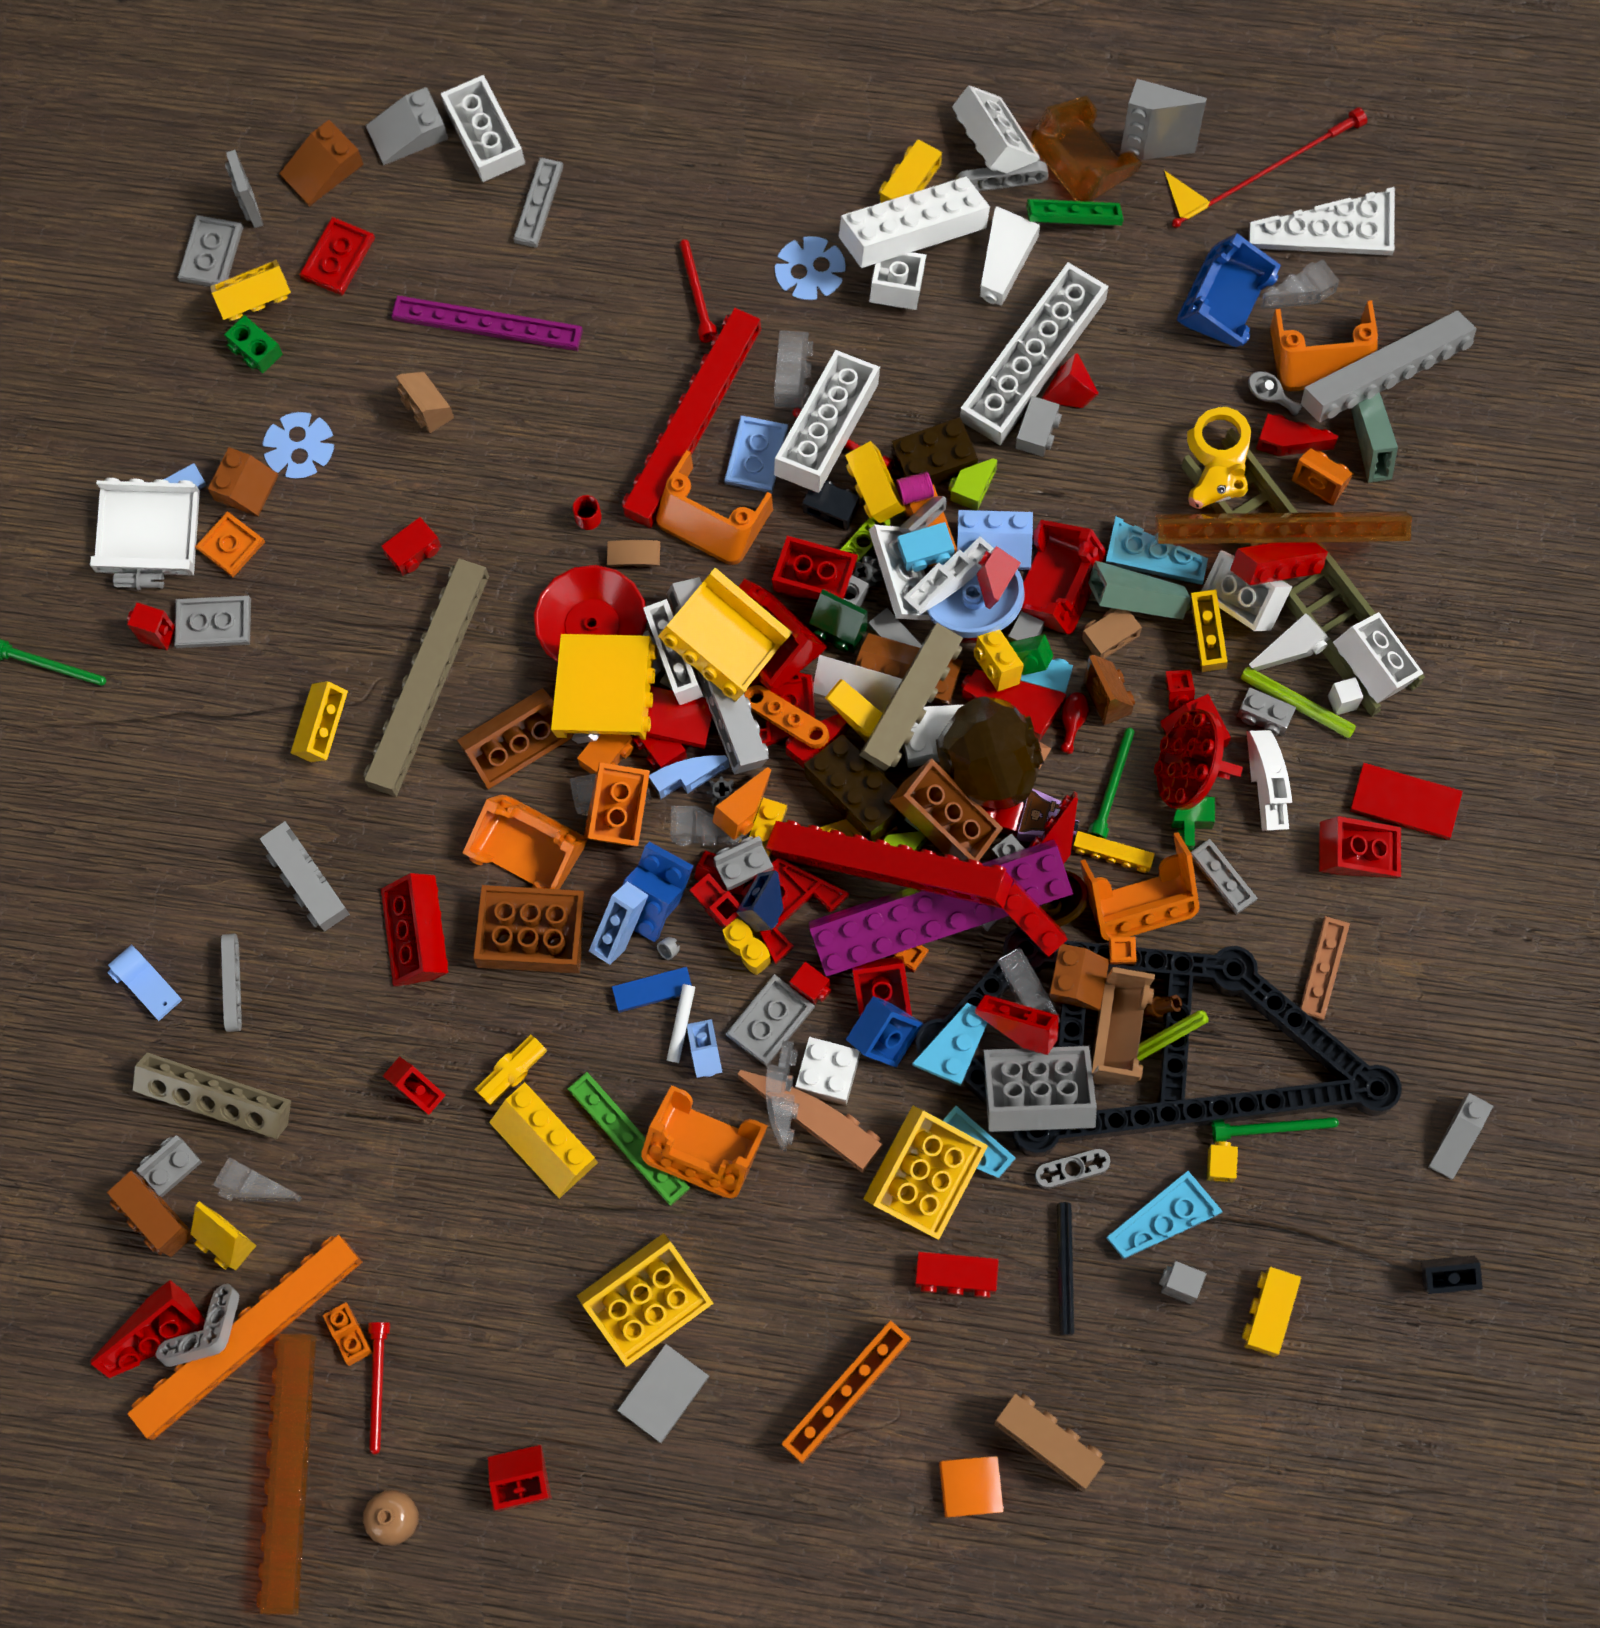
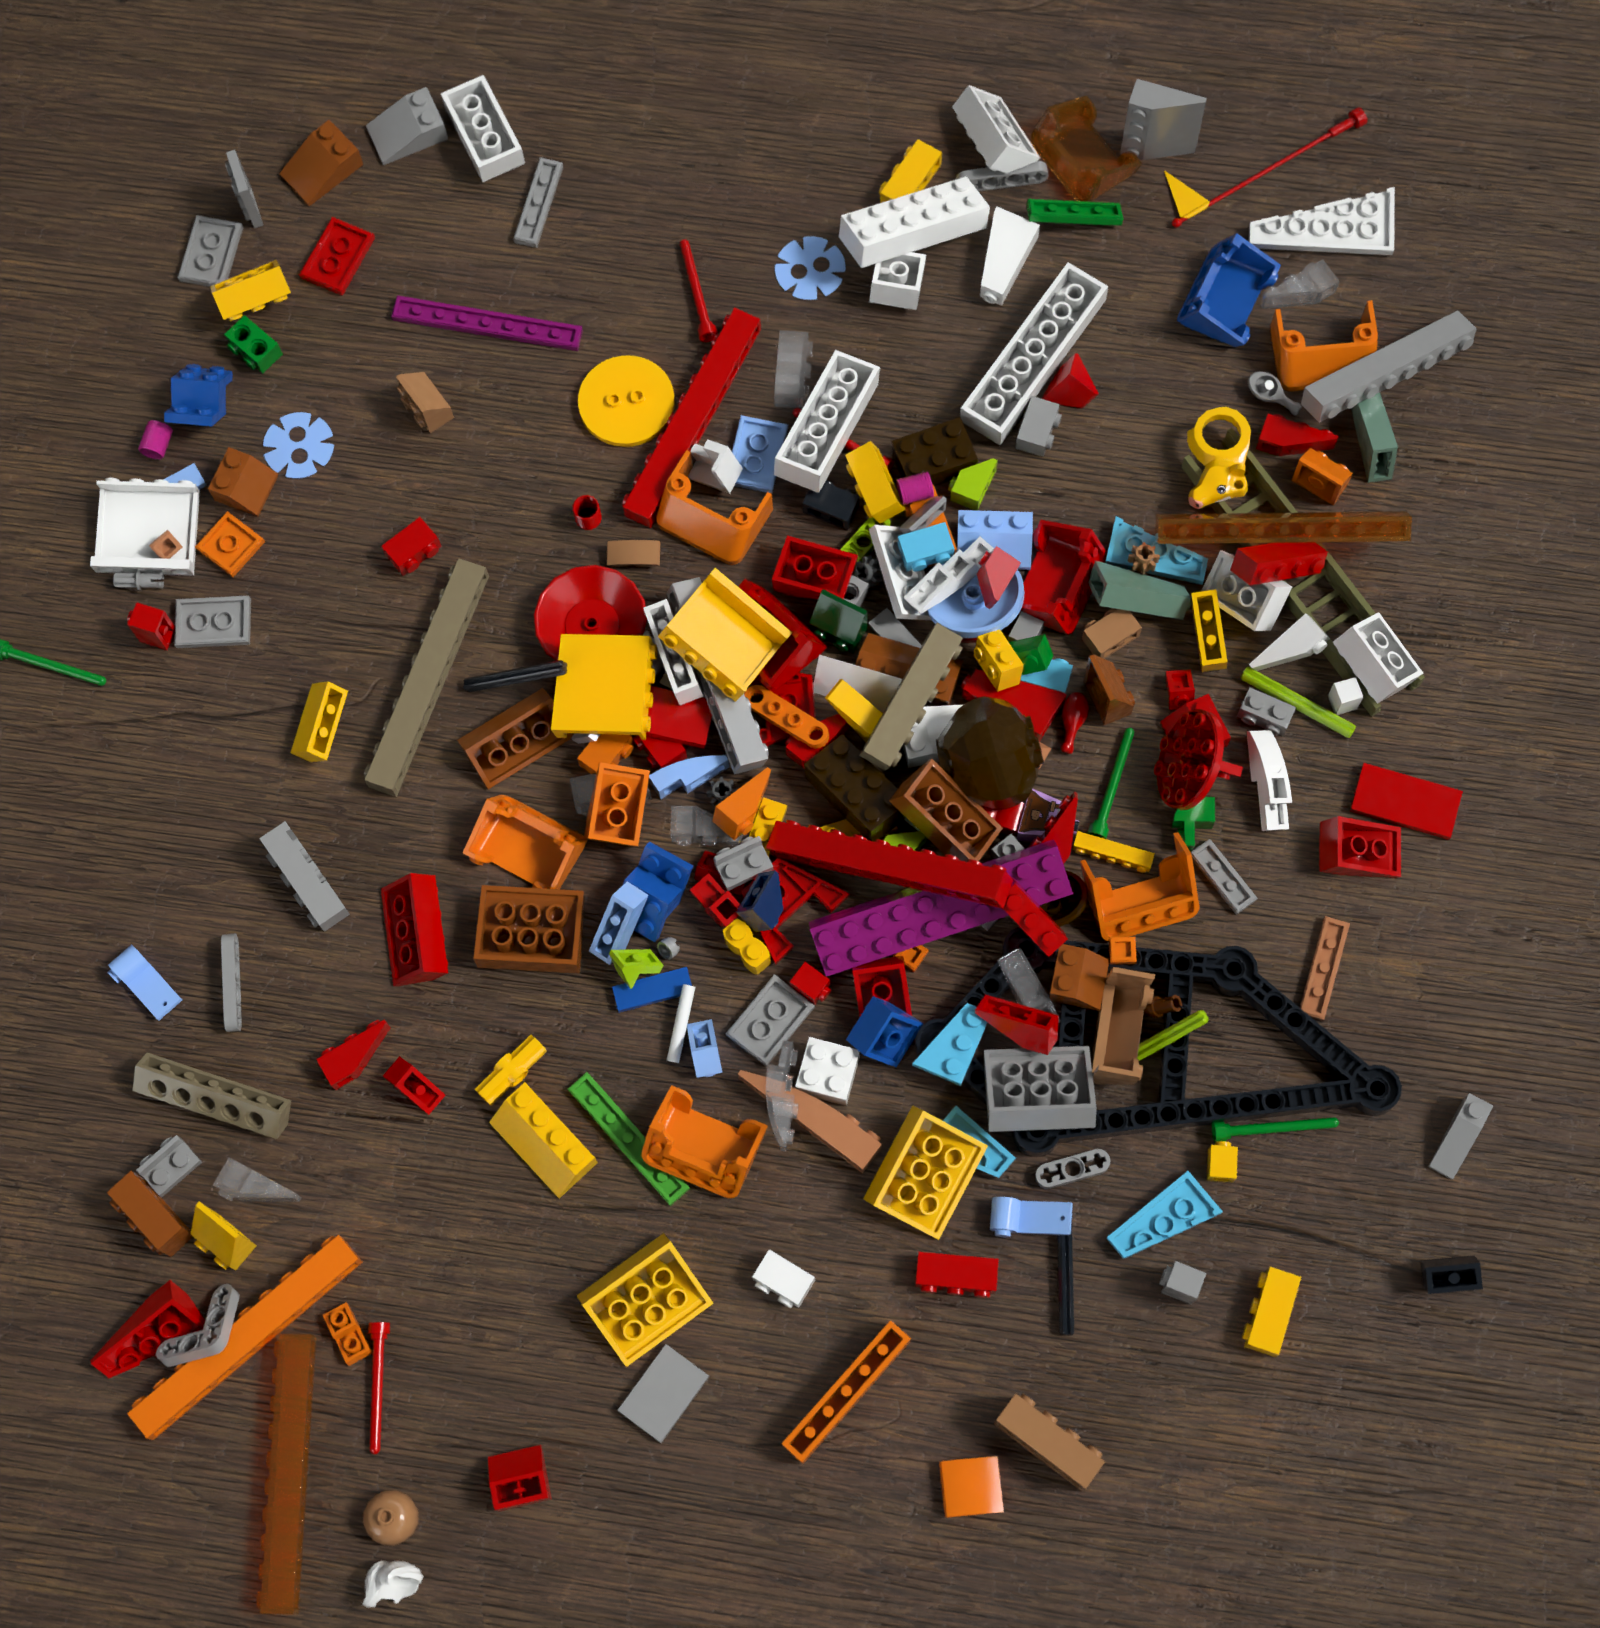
none -> dark pink piece [138,420,173,459]
none -> nougat slope [149,530,183,559]
none -> blue bracket [164,364,232,426]
none -> red slope [316,1019,390,1090]
none -> white hair [362,1560,423,1607]
none -> black axle [463,660,568,692]
none -> yellow plate [578,355,675,447]
none -> lime slope [609,949,664,989]
none -> white panel [688,439,743,494]
none -> white brick [752,1250,815,1308]
none -> light blue door [990,1197,1073,1237]
none -> medium nougat gear [1127,542,1160,575]

